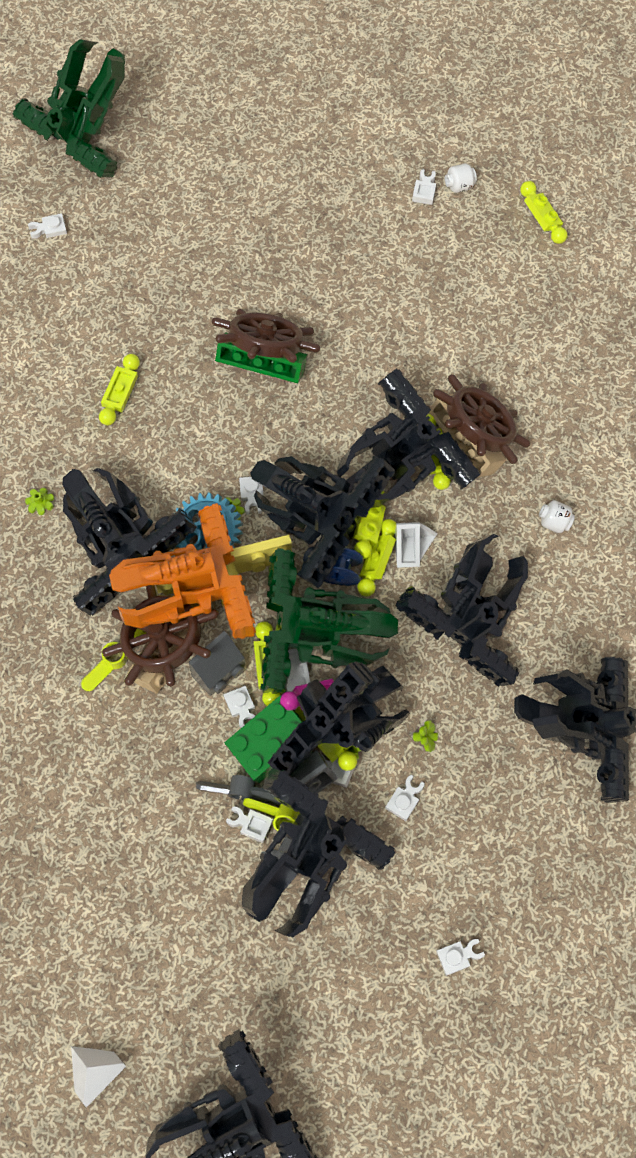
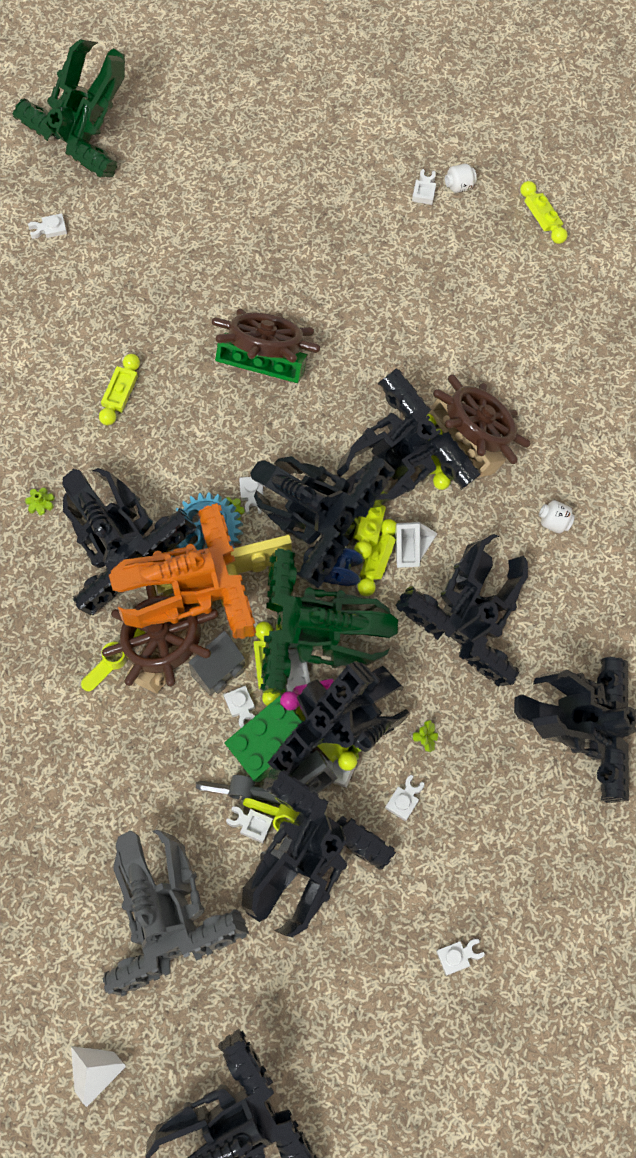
none -> dark grey piece [103,830,249,997]

